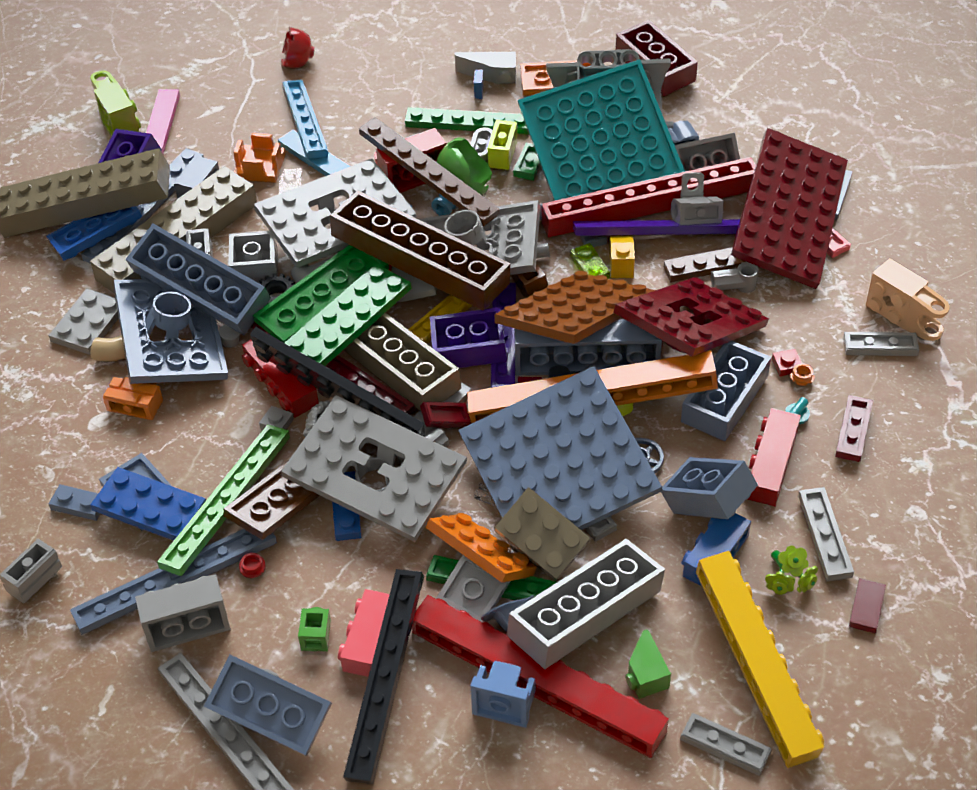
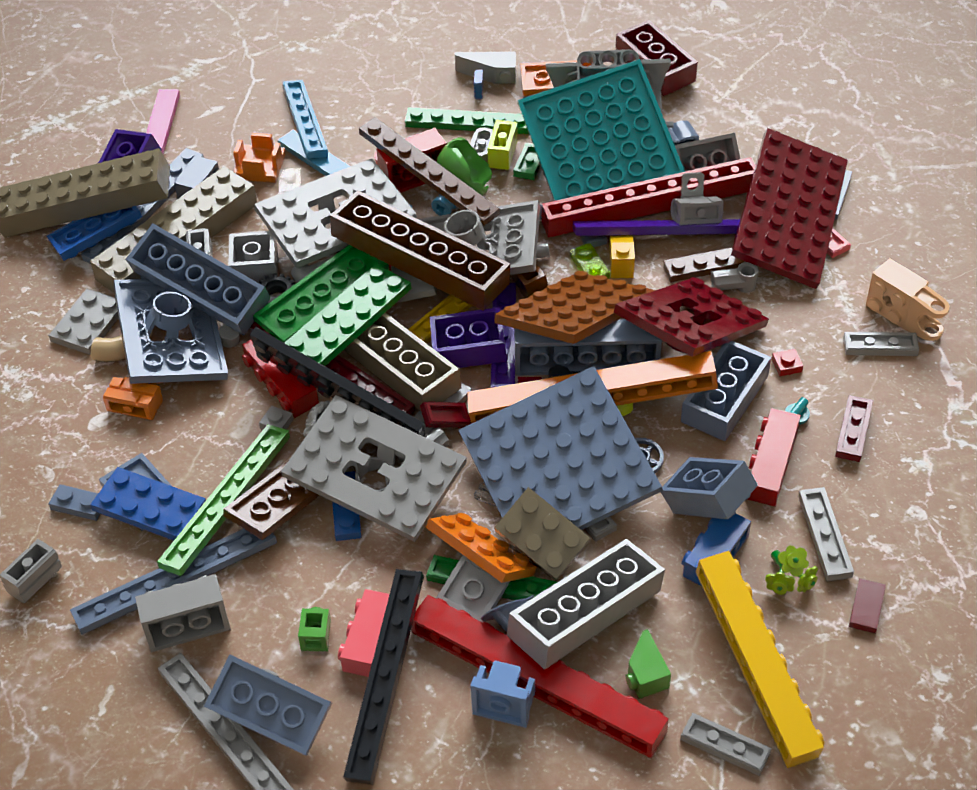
lime brick [90,70,141,137] -> none
red plate [239,553,266,578] -> none
red cylinder [281,27,315,69] -> none
orange plate [790,364,815,386] -> none

